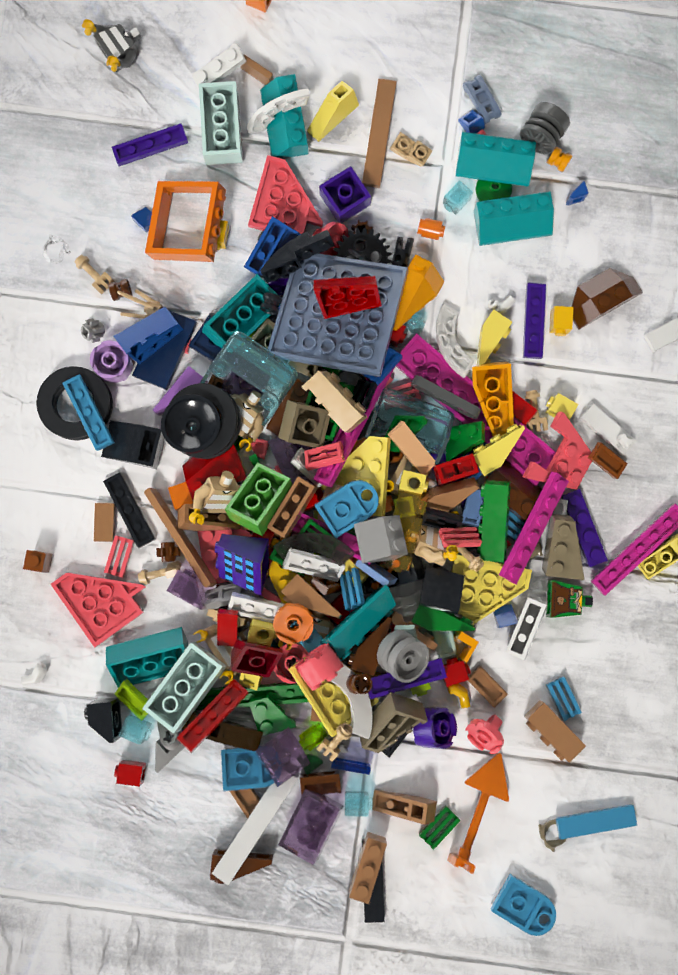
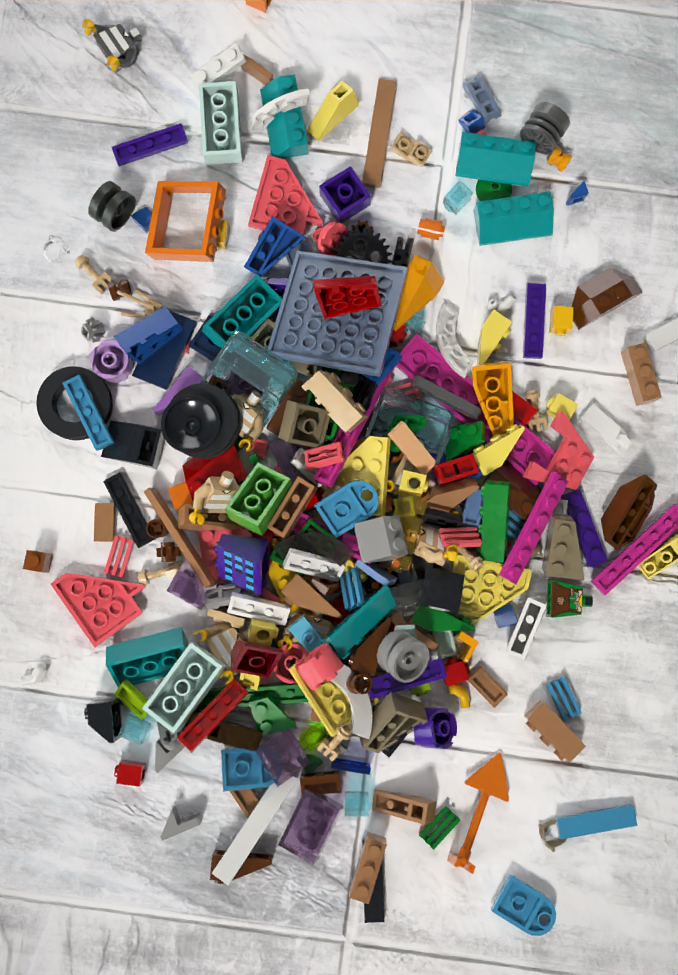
red tile [217,609,239,647] -> none
black slope [260,229,335,283] -> none
black wheel [260,292,282,315] -> none
orange plate [273,603,314,644] -> none
coral tile [465,714,504,754] -> none
dark orange tile [588,442,628,479] -> none
none -> pearl dark grey wheel [88,181,136,232]
none -> reddish brown wheel [146,518,169,538]
none -> light grey slope [161,806,202,841]
none -> reddish brown wedge [601,474,657,550]
none -> medium nougat brick [621,343,662,406]

